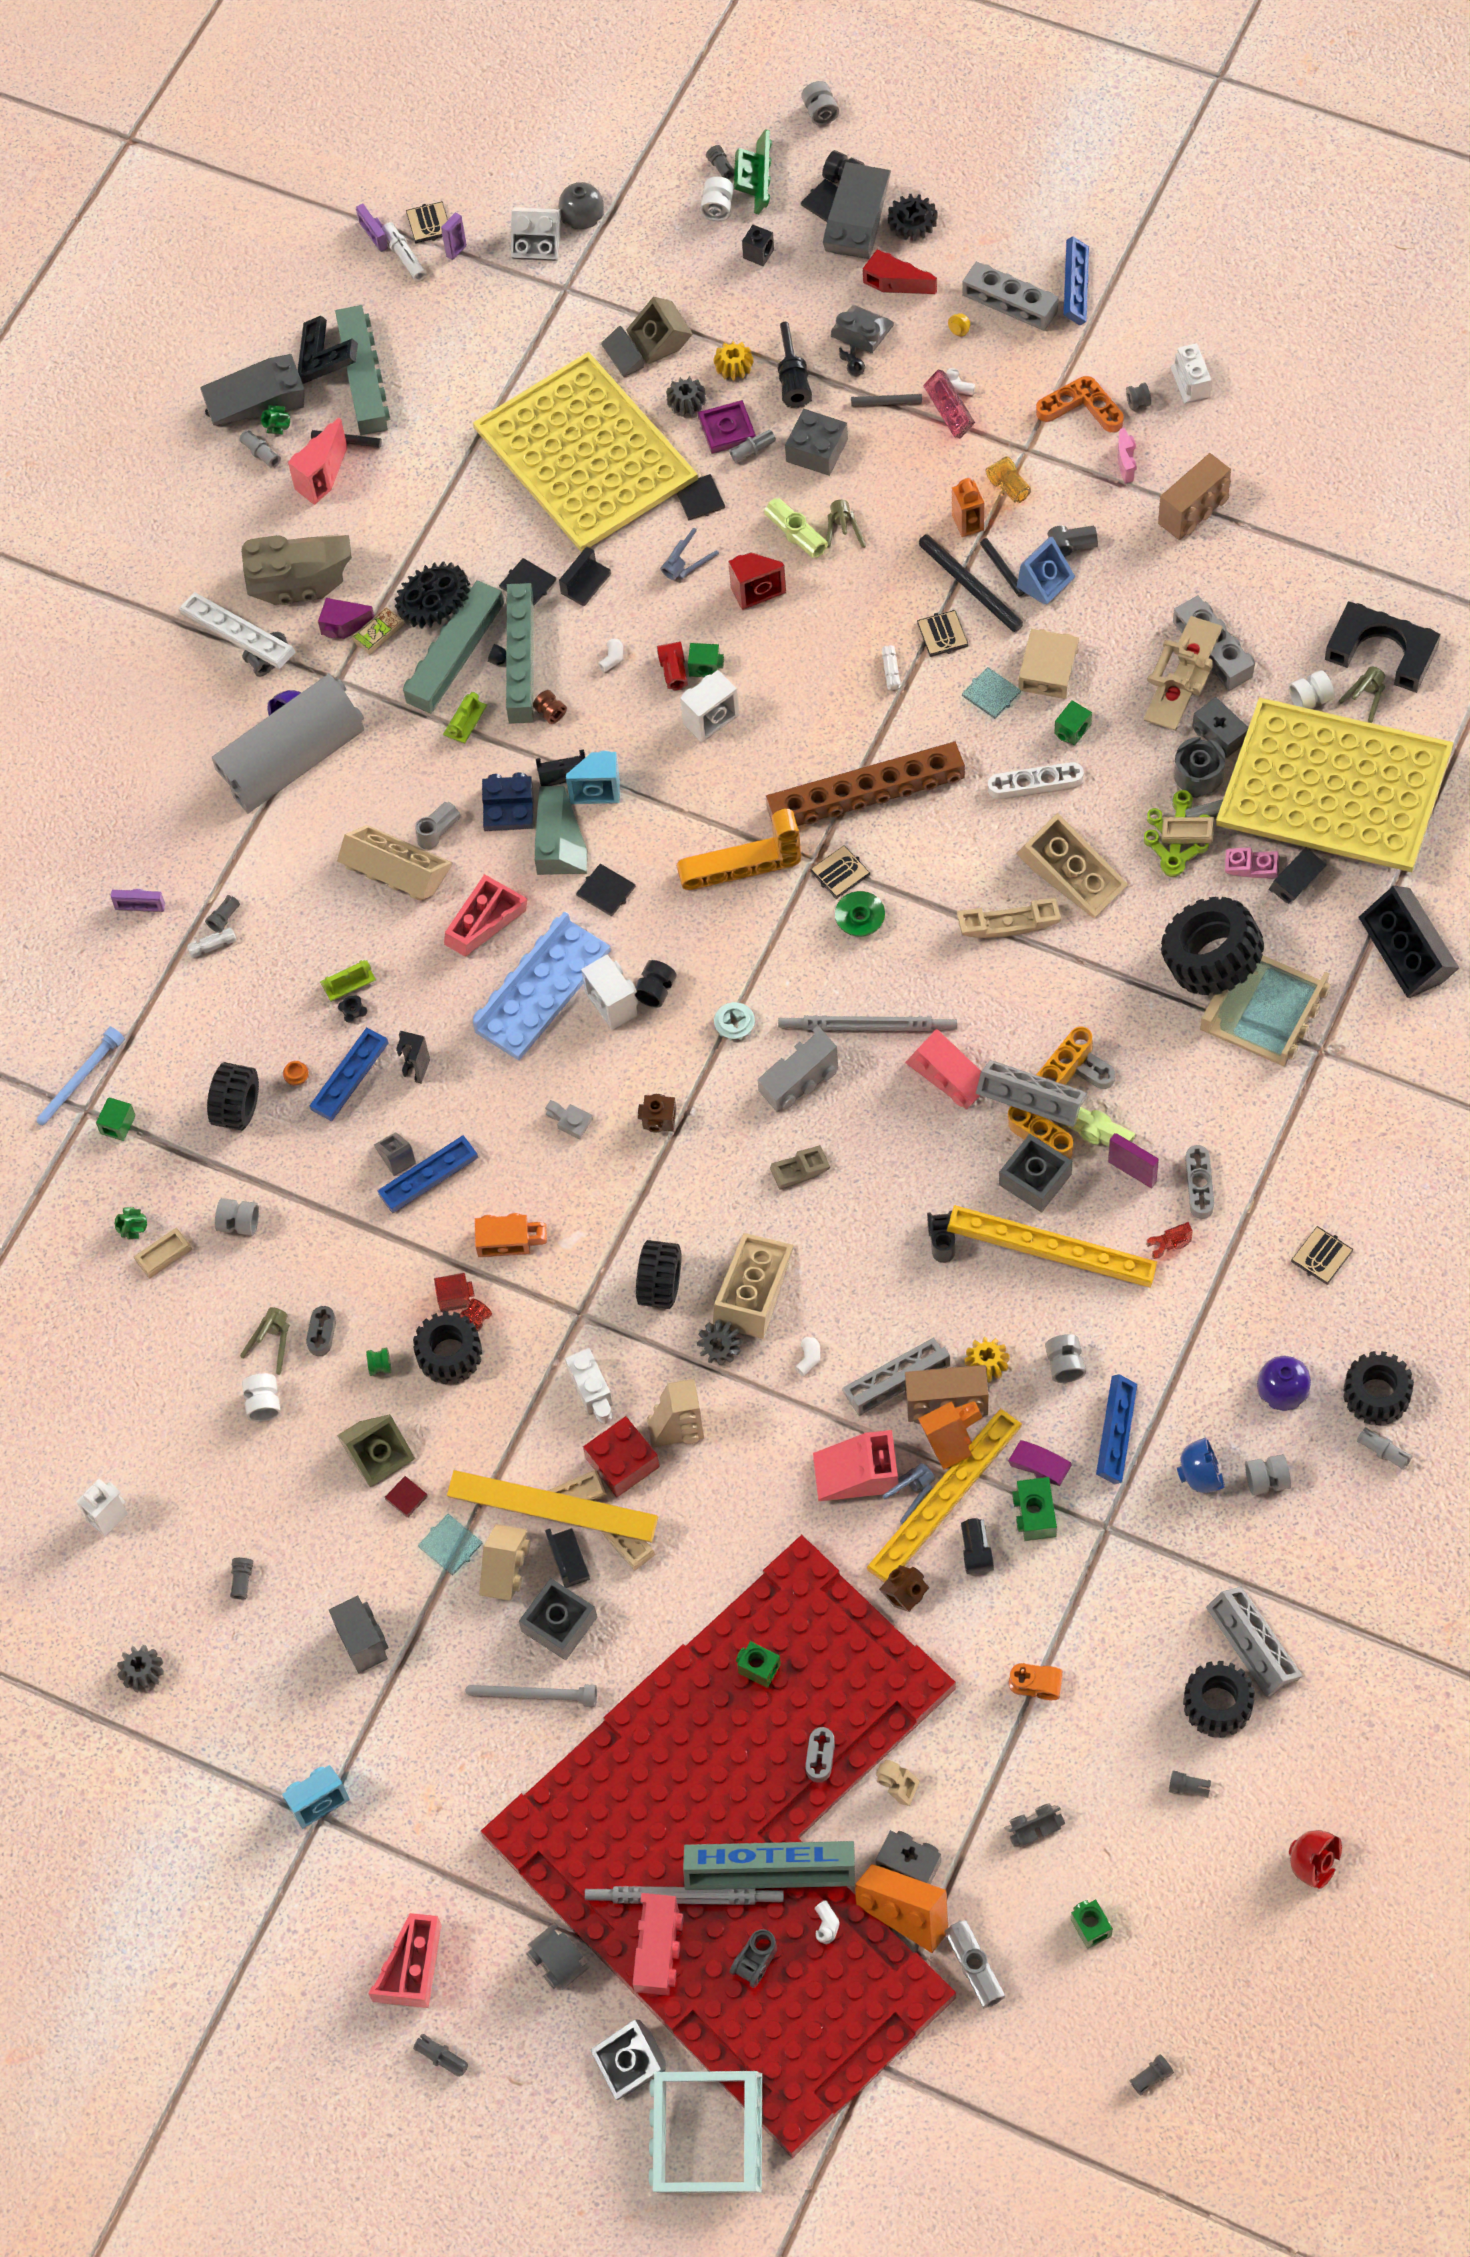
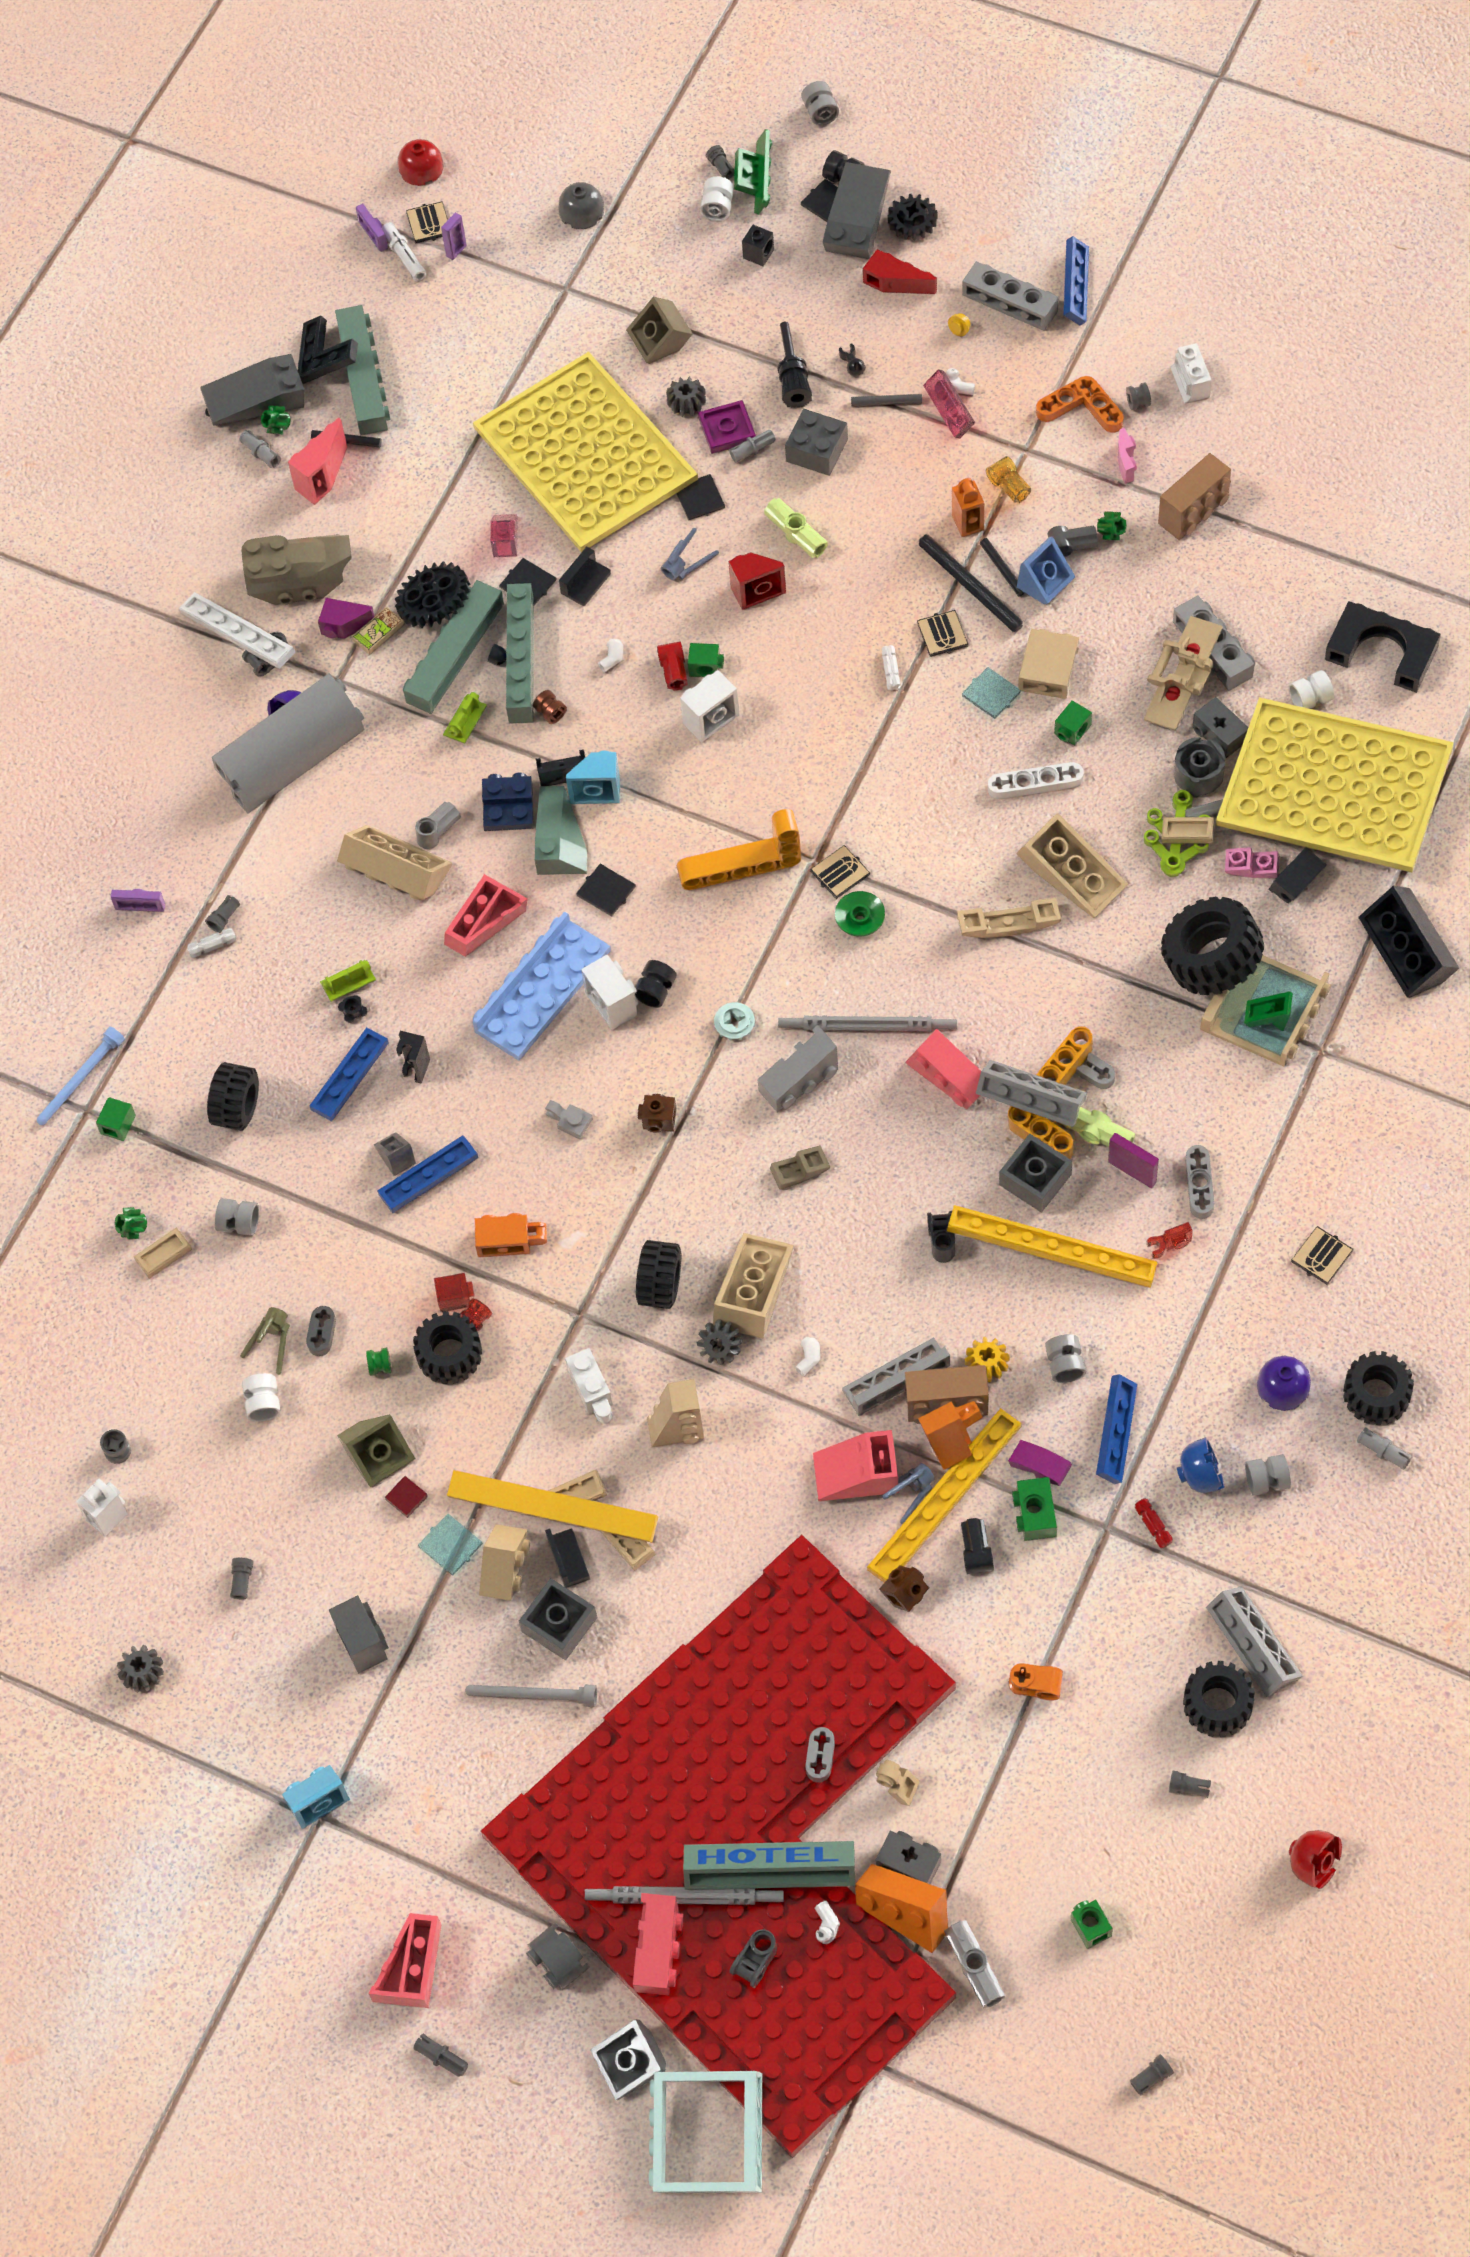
orange plate [283,1061,309,1086] -> none
white slope [511,207,561,259] -> none
red brick [583,1416,660,1498] -> none
dark grey slope [601,326,644,377] -> none
yellow gear [713,340,754,381] -> none
green brick [736,1641,781,1688] -> none
dark orange brick [766,741,965,826] -> none
olive plant [827,499,866,548] -> none
dark grey slope [831,305,894,353] -> none
dark grey hinge [1004,1803,1065,1847] -> none
olive plant [1339,666,1385,723] -> none
none -> dark grey wheel [100,1429,131,1464]
none -> red cylinder [397,139,444,186]
none -> clear pink slope [490,514,518,557]
none -> green gear [1097,511,1127,540]
none -> red axle [1135,1498,1173,1548]
none -> green slope [1244,991,1293,1031]

